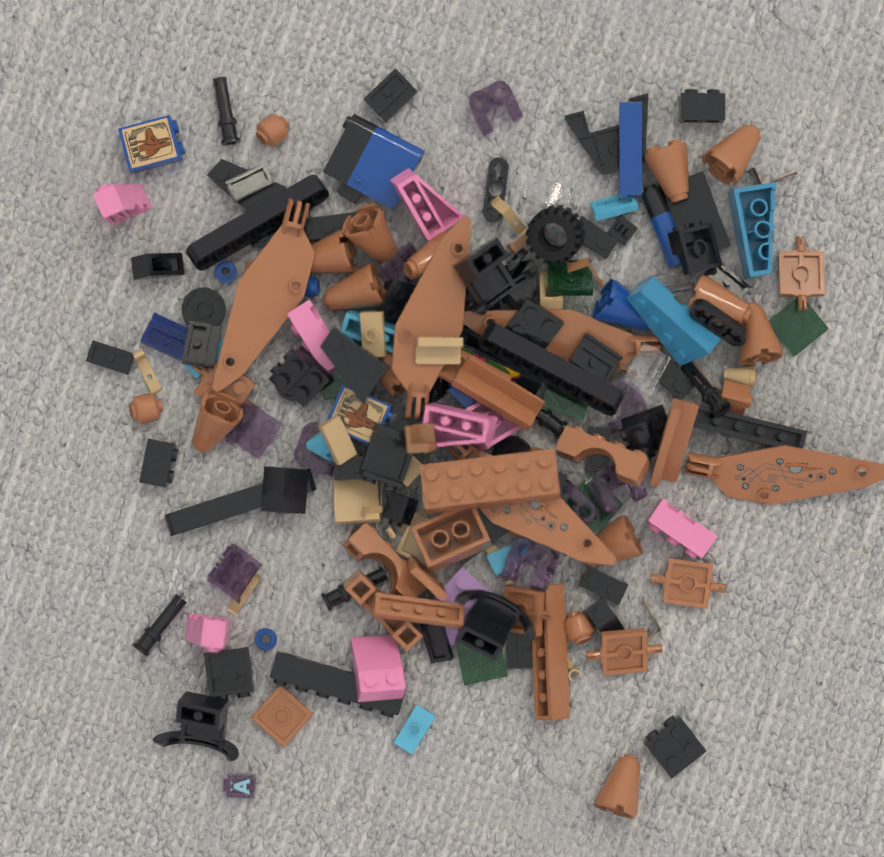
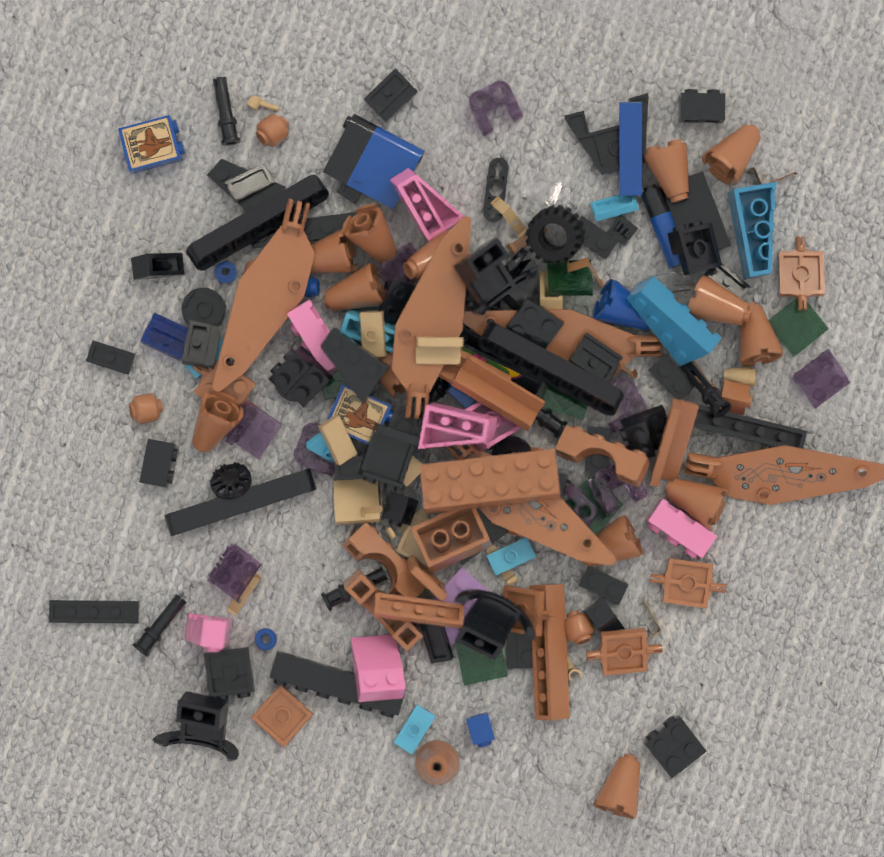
bright pink wedge [93,184,152,226] -> none
tan piece [133,349,162,394] -> none
clear purple brick [223,773,256,798] -> none
black slope [261,466,309,514] -> none
medium nougat panel [405,423,436,454] -> none
clear purple piece [502,538,559,592] -> none
clear panel [623,343,671,396] -> none
black beam [690,299,747,346] -> none
none -> black tile [49,600,139,624]
none -> black wheel [210,462,252,500]
none -> tan hand [247,95,279,112]
none -> nougat cone [415,740,459,785]
none -> blue brick [466,712,495,748]
none -> nougat cone [664,478,730,531]
none -> clear purple hinge [792,349,850,409]

